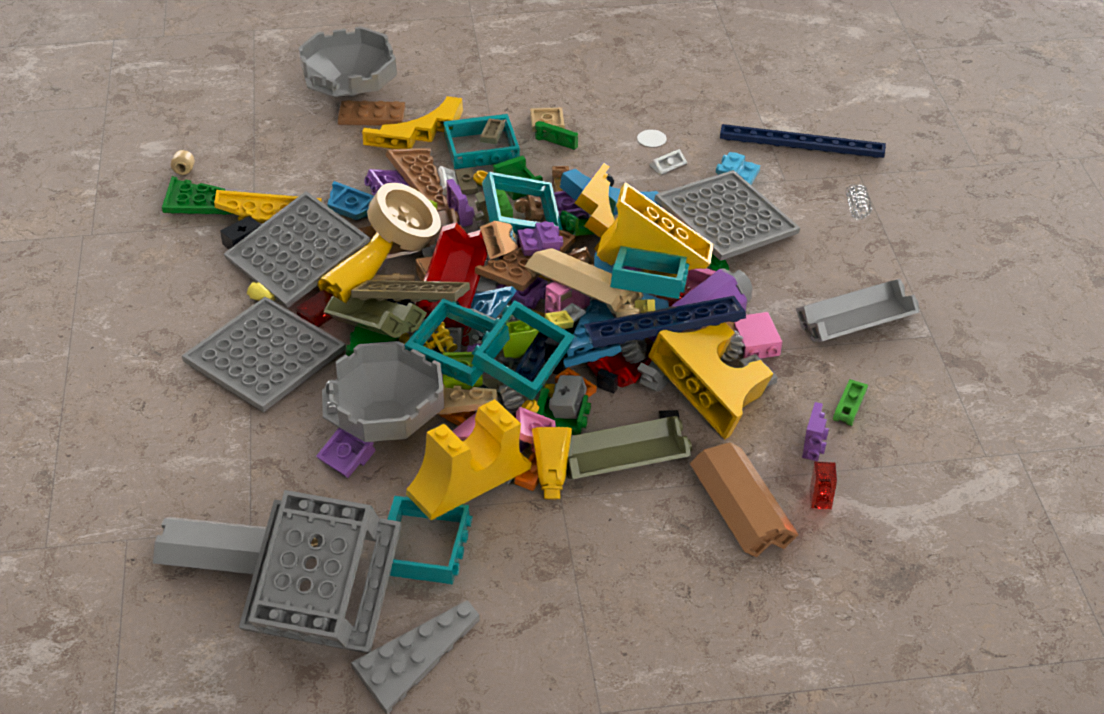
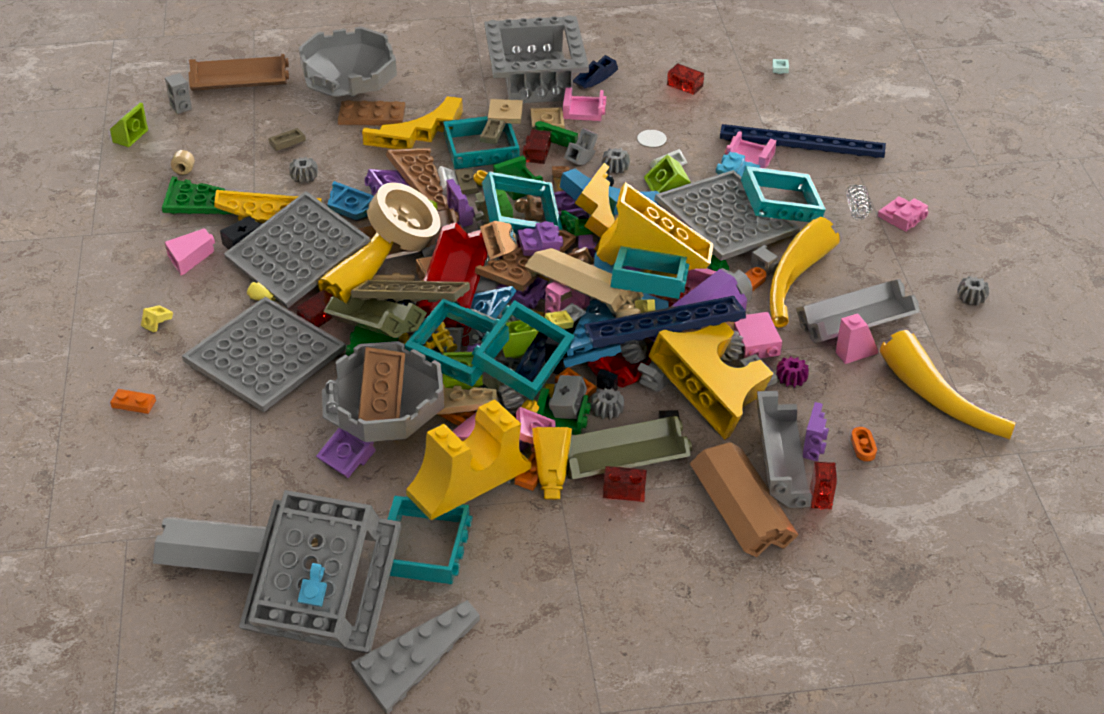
bright green plate [833,379,868,426] -> none
none -> lime slope [110,102,148,147]
none -> orange plate [110,389,156,414]
none -> light yellow bracket [141,305,173,332]
none -> light grey brick [165,73,192,114]
none -> bright pink slope [165,228,215,275]
none -> medium nougat panel [188,54,289,91]
none -> dark tan plate [268,128,306,151]
none -> light grey gear [289,157,318,183]
none -> medium azure plate [298,563,327,607]
none -> medium nougat plate [358,347,405,421]
none -> light grey plate [484,15,589,103]
none -> tan plate [488,99,523,124]
none -> clear red brick [523,129,551,164]
none -> bright pink panel [563,87,606,121]
none -> light grey brick [564,128,598,165]
none -> dark blue slope [573,55,618,89]
none -> medium lavender brick [578,235,596,259]
none -> light grey gear [591,388,624,420]
none -> light grey gear [602,148,630,174]
none -> clear red brick [603,466,647,502]
none -> lime slope [644,154,691,193]
none -> clear red brick [667,63,704,95]
none -> bright pink panel [725,131,777,169]
none -> teal window [741,166,826,222]
none -> orange plate [745,267,766,292]
none -> light grey brick [751,245,778,276]
none -> light grey panel [757,391,812,508]
none -> yellow brick [770,217,840,328]
none -> light aqua plate [772,59,789,74]
none -> magenta gear [776,356,809,388]
none -> bright pink slope [835,313,878,364]
none -> orange plate [851,427,877,461]
none -> bright pink plate [877,196,928,232]
none -> yellow brick [880,330,1016,440]
none -> light grey gear [957,276,990,305]

